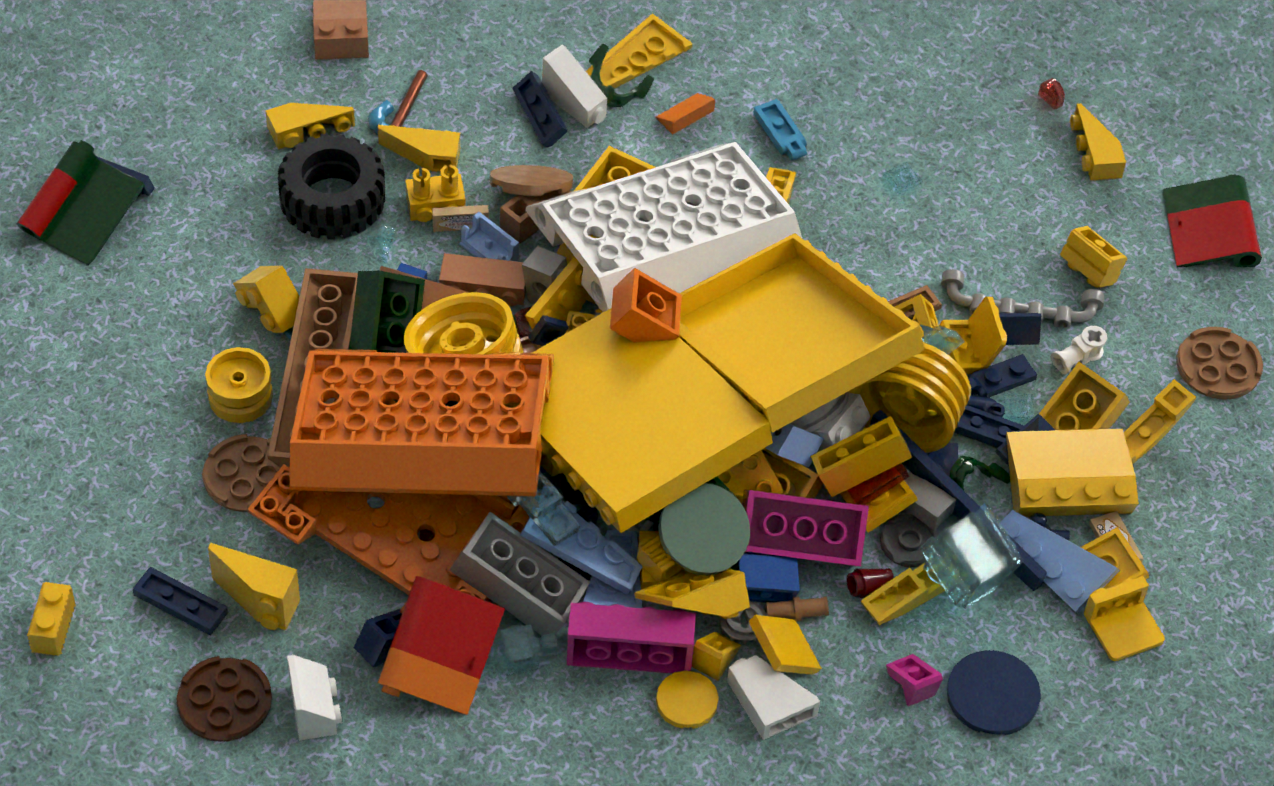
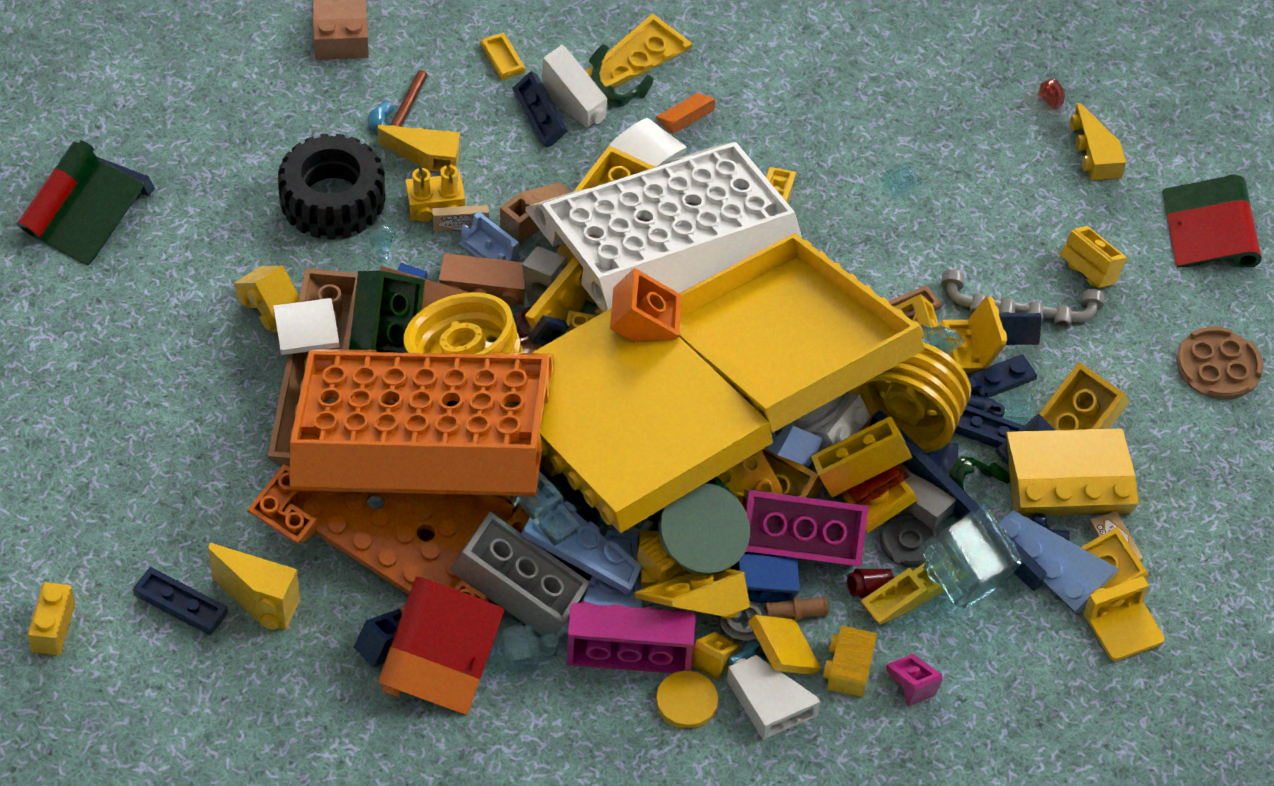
reddish brown tile [176,656,272,742] -> none
medium nougat tile [202,434,281,512] -> none
yellow wheel [205,347,273,423] -> none
yellow slope [265,103,355,149] -> none
white slope [287,655,342,740] -> none
medium nougat tile [490,165,573,196] -> none
dark azure hinge [753,99,807,161] -> none
dark blue tile [947,650,1041,735] -> none
white connector [1051,326,1107,375] -> none
yellow slope [1124,379,1196,464] -> none
none -> white slope [273,298,340,355]
none -> yellow tile [480,32,526,81]
none -> white slope [609,118,687,167]
none -> dark azure hand [728,640,765,665]
none -> yellow brick [823,625,878,698]

